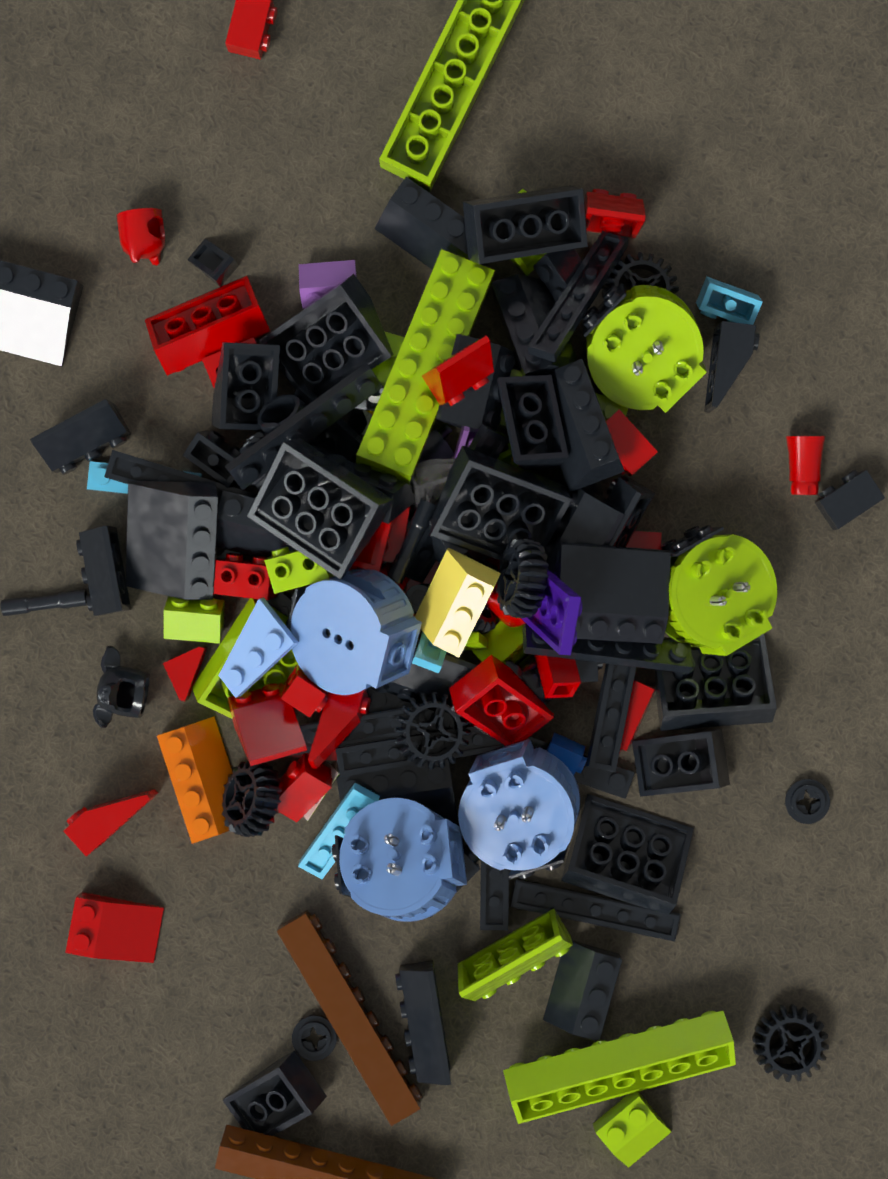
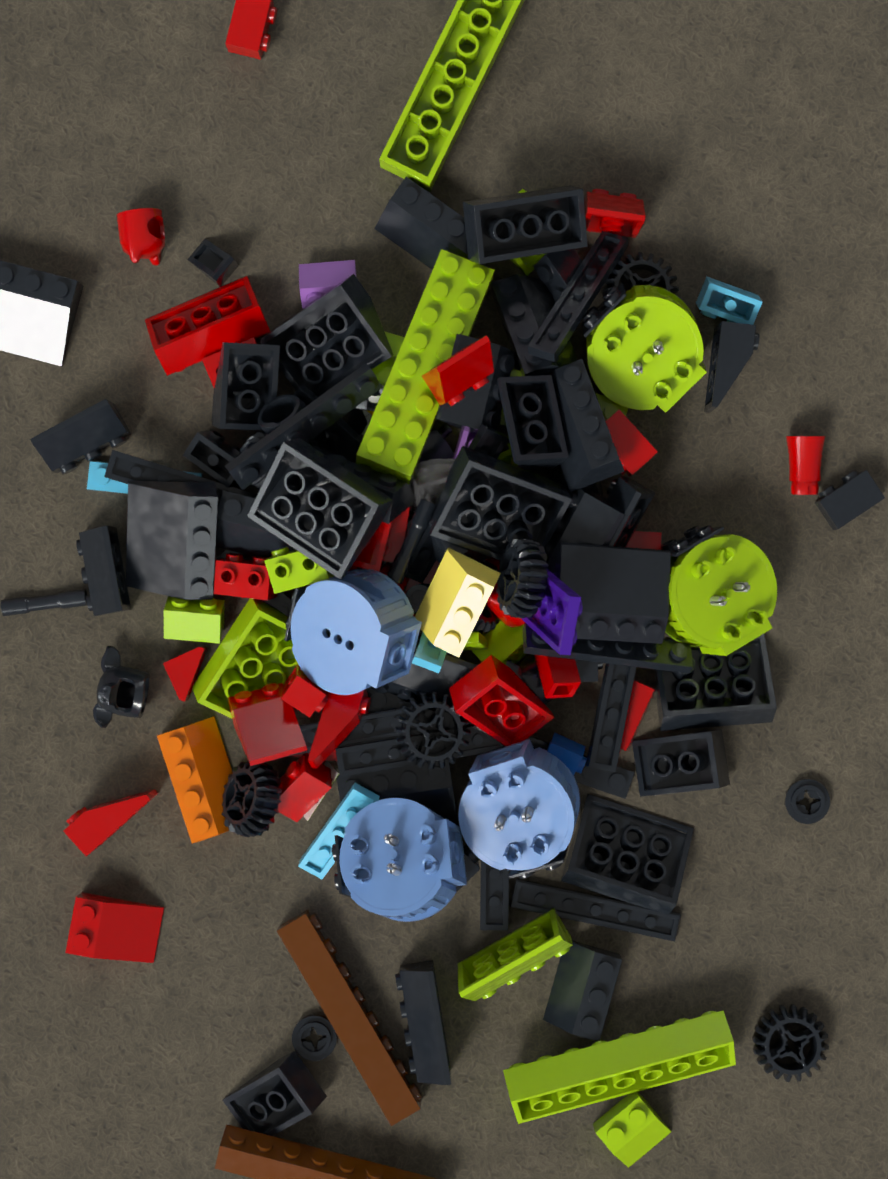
light blue wing [218,598,299,698] -> none

